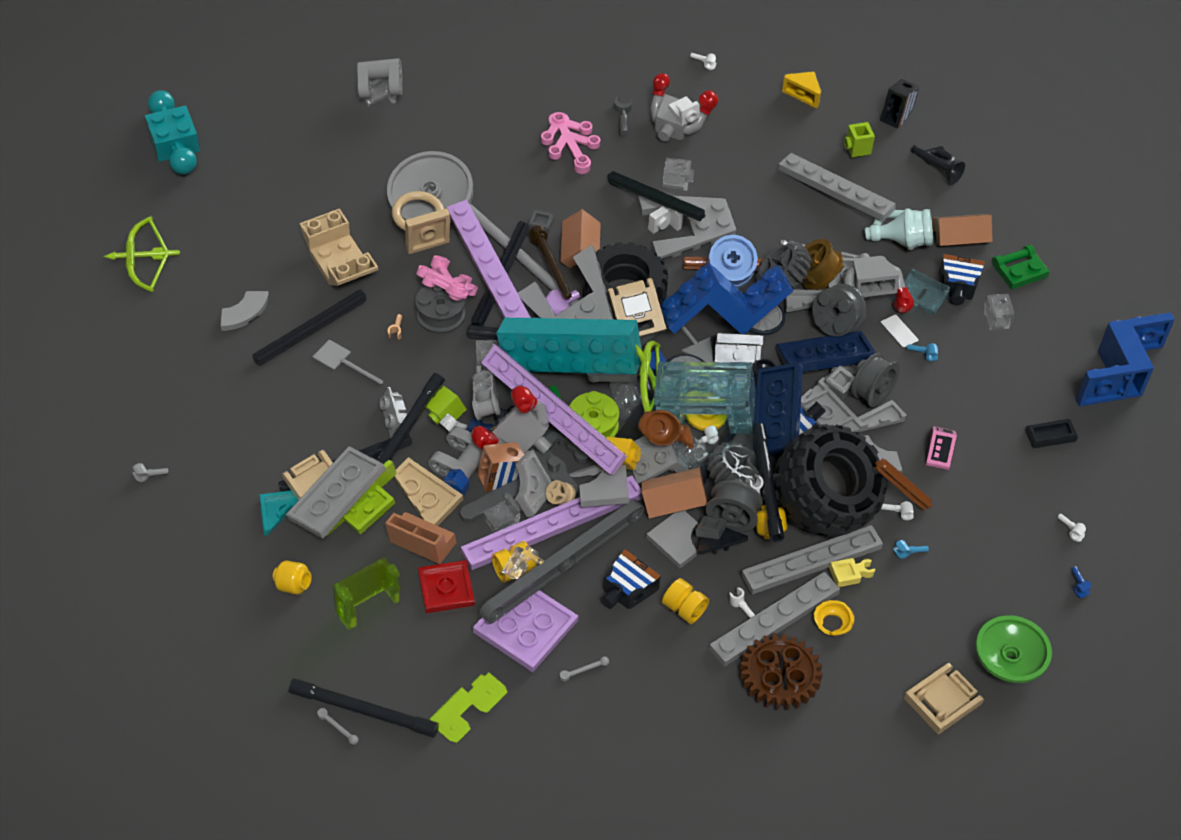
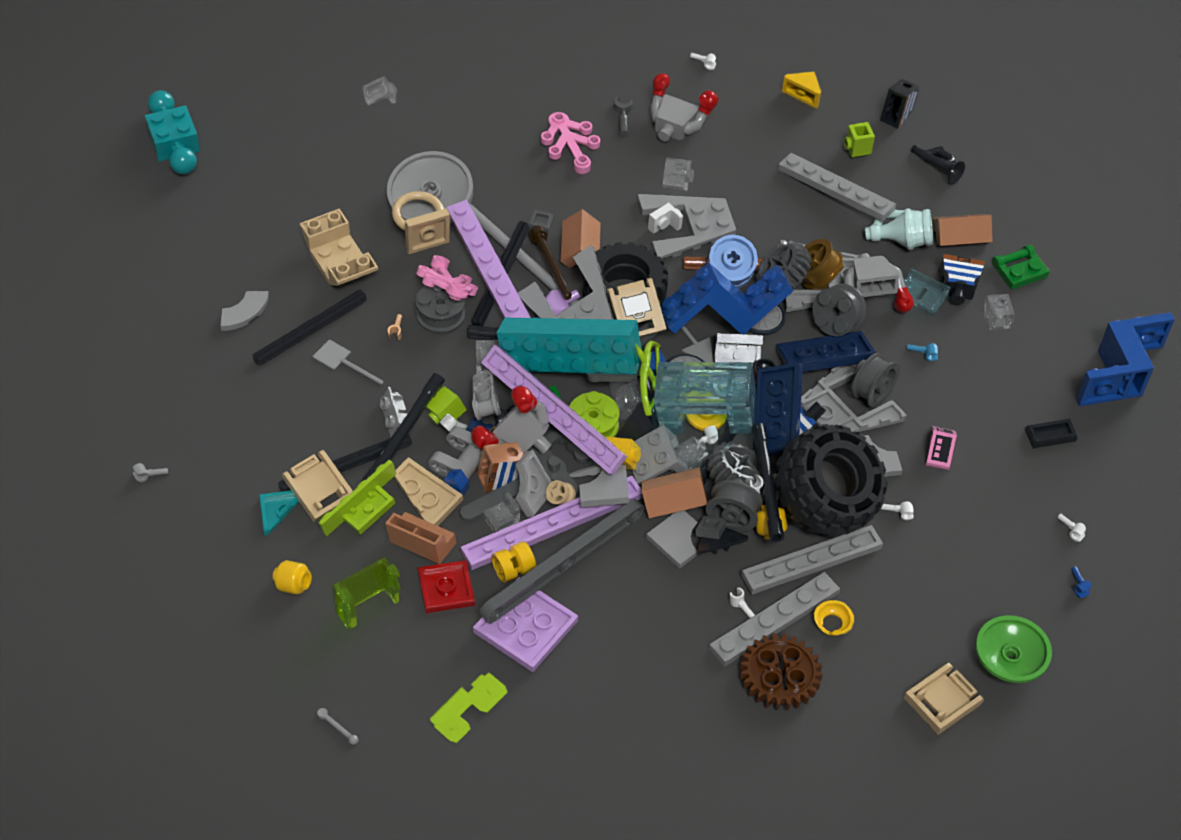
lime piece [104,216,180,293] -> none
light grey tile [286,446,386,538] -> none
black piece [288,678,439,738] -> none
light grey connector [358,58,403,99] -> none
clear bracket [502,546,544,580] -> none
light grey hinge [560,656,609,682] -> none
torso [601,549,661,609] -> none
black axle [607,171,706,221] -> none
dark orange hair [638,410,694,449] -> none
yellow wheel [662,578,709,624] -> none
white bracket [669,96,700,126] -> none
light grey slope [825,365,855,401] -> none
light yellow plate [829,558,875,587] -> none
dark orange axle [875,458,932,510] -> none
white sticker [881,314,919,348] -> none
dark azure hand [893,540,929,559] -> none

